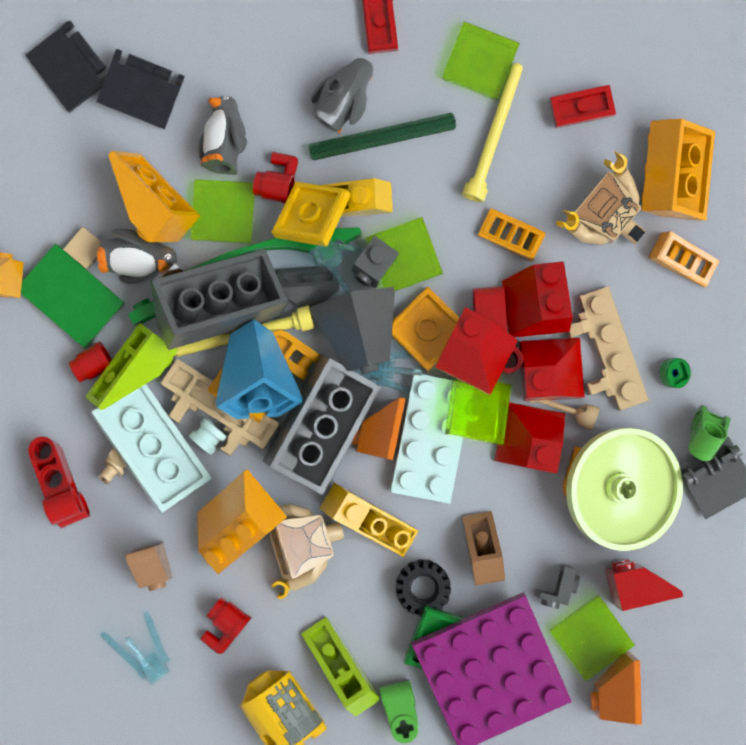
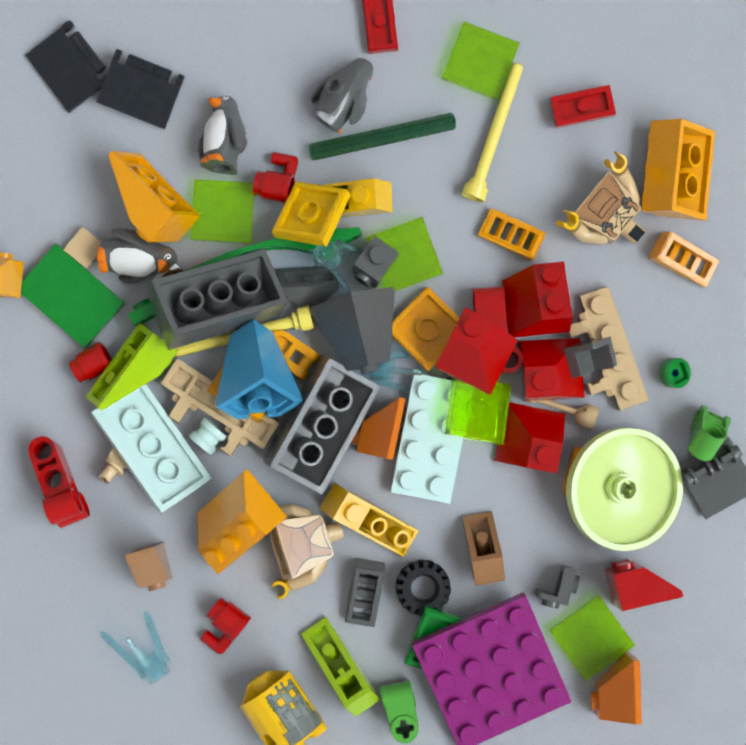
none -> dark grey slope [345,558,385,627]
none -> dark grey panel [564,337,617,378]

